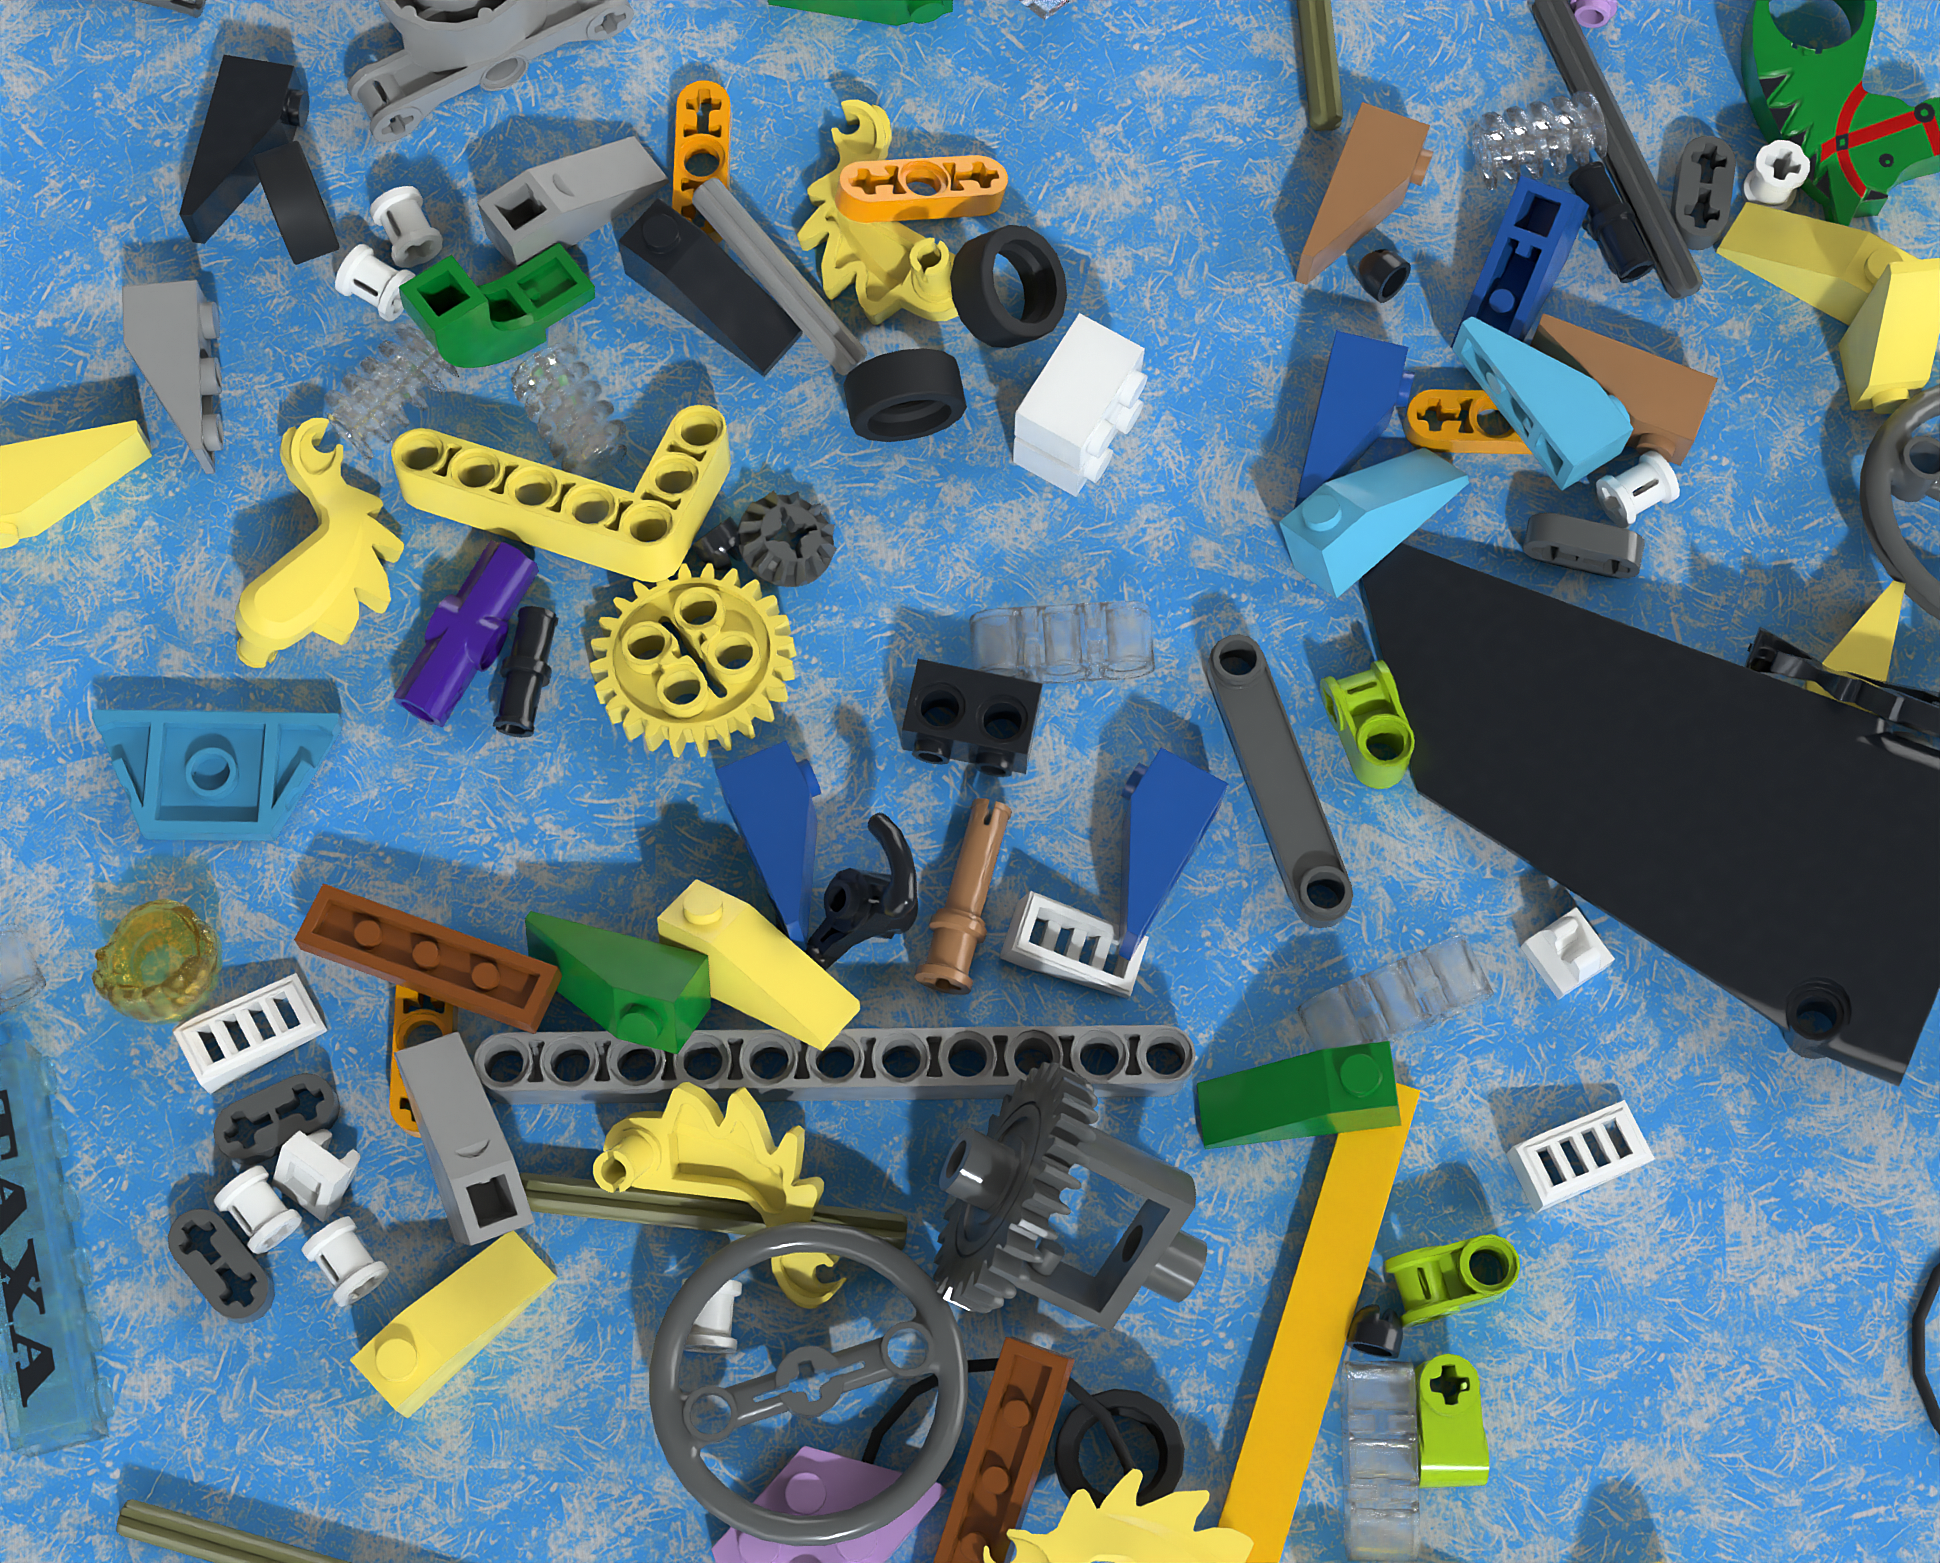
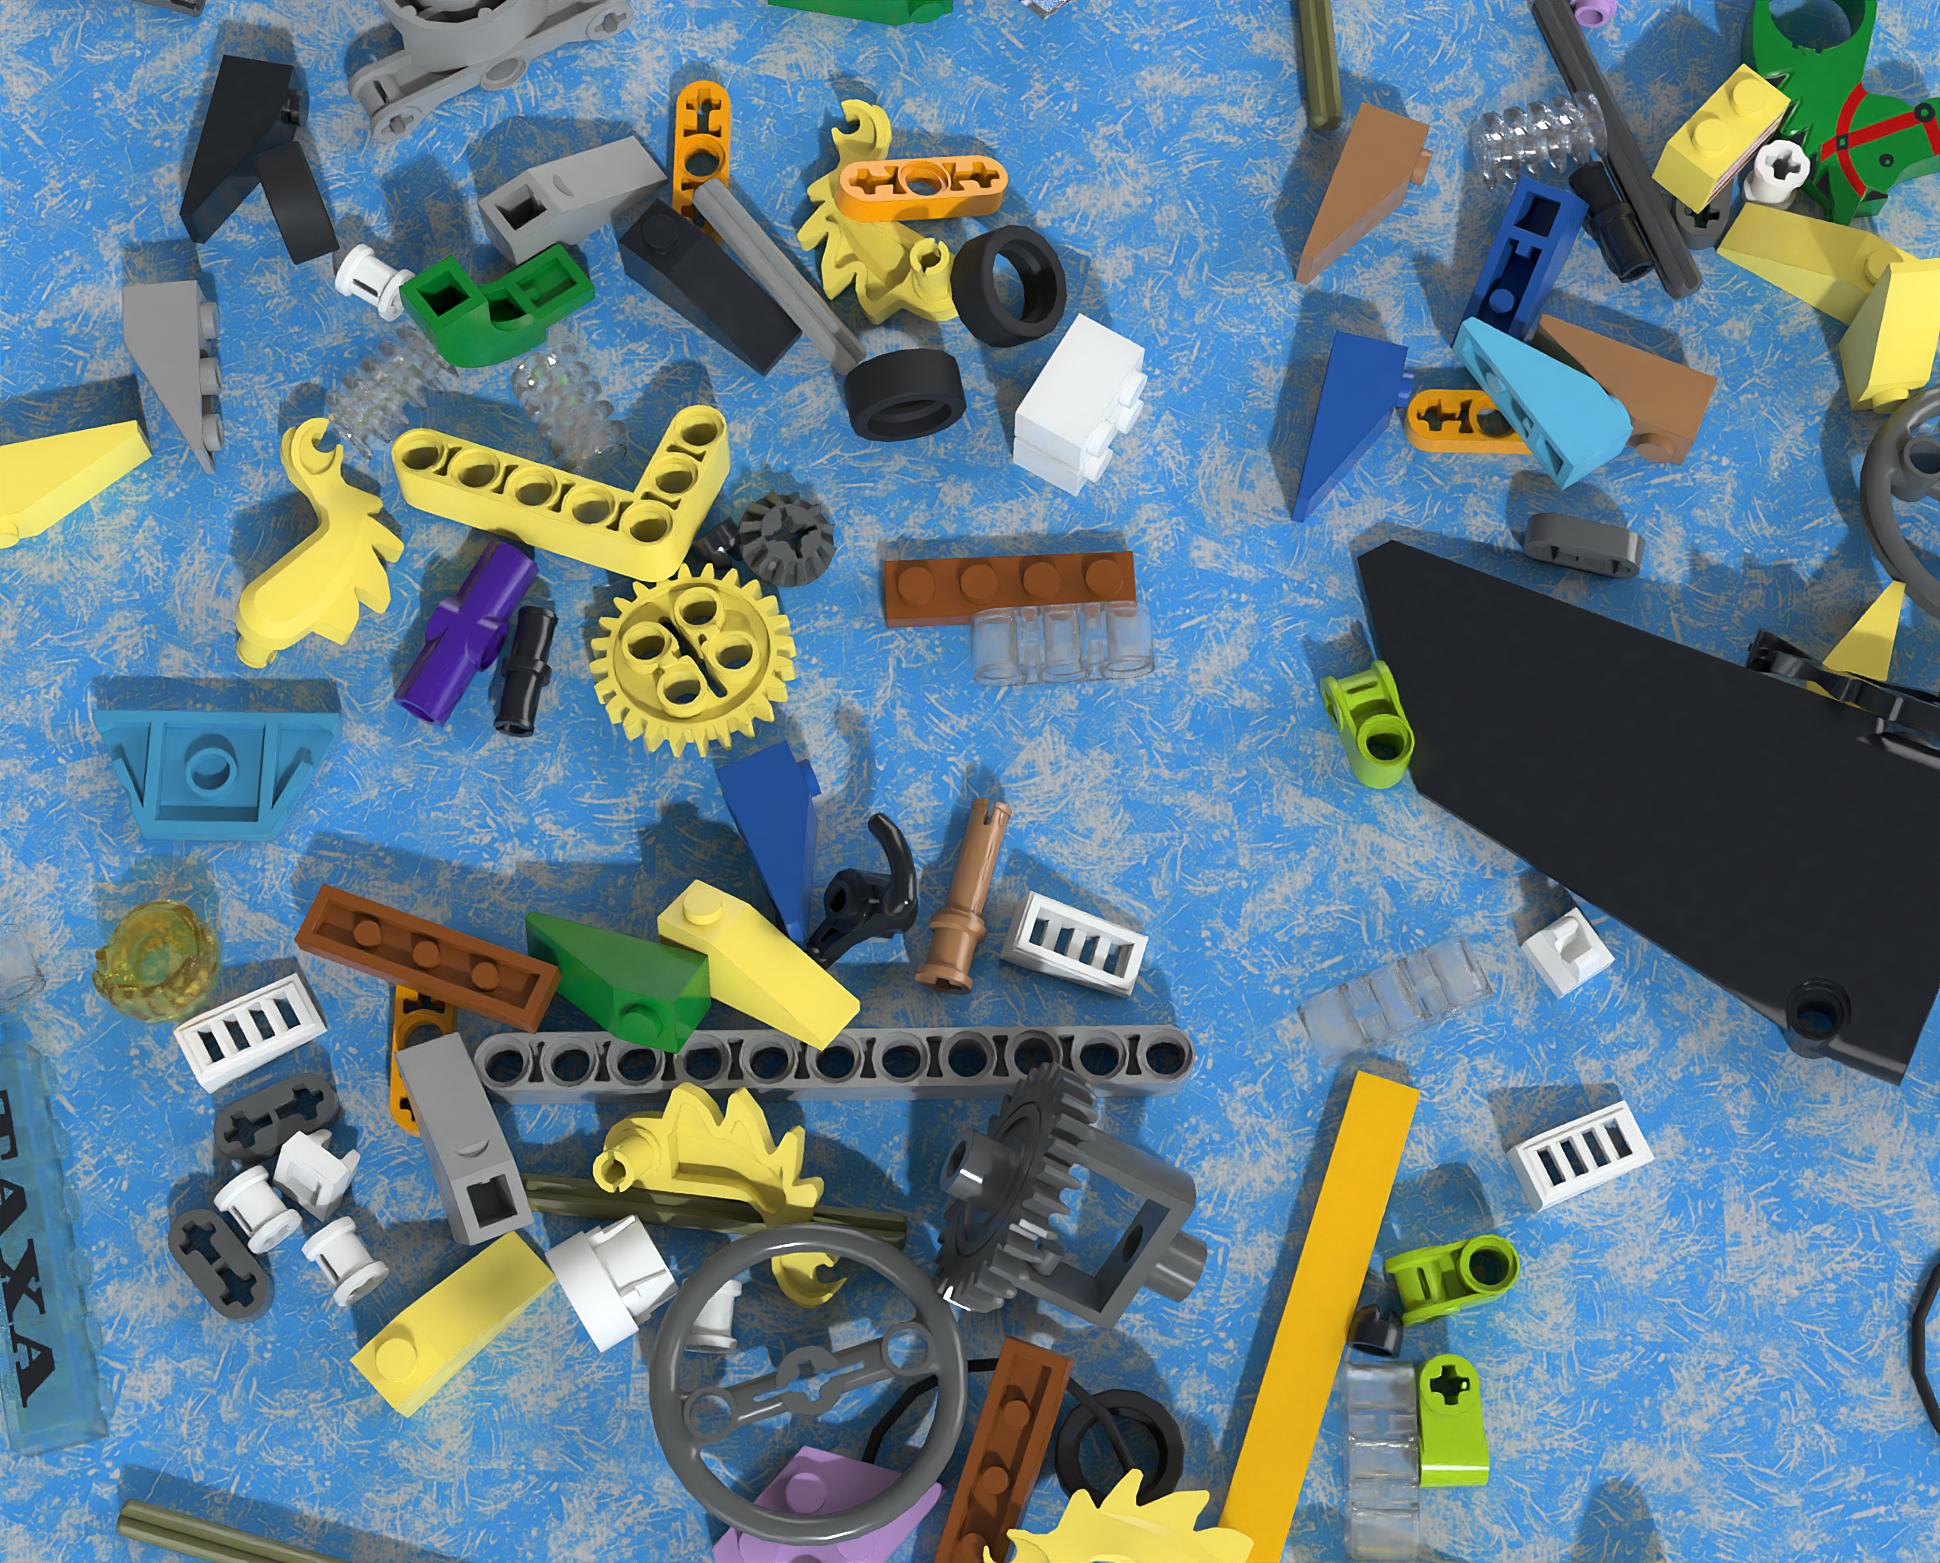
white bush [369,186,443,268] -> none
black brick [902,659,1043,777] -> none
blue slope [1119,747,1229,961] -> none
green slope [1197,1041,1401,1150] -> none
dark grey piece [1207,634,1353,928] -> none
medium azure slope [1279,447,1470,599] -> none
black hinge [1357,249,1411,303] -> none
white bush [1596,450,1680,528] -> none
none -> white piece [544,1214,680,1353]
none -> dark orange plate [884,551,1137,628]
none -> light yellow brick [1651,63,1791,214]

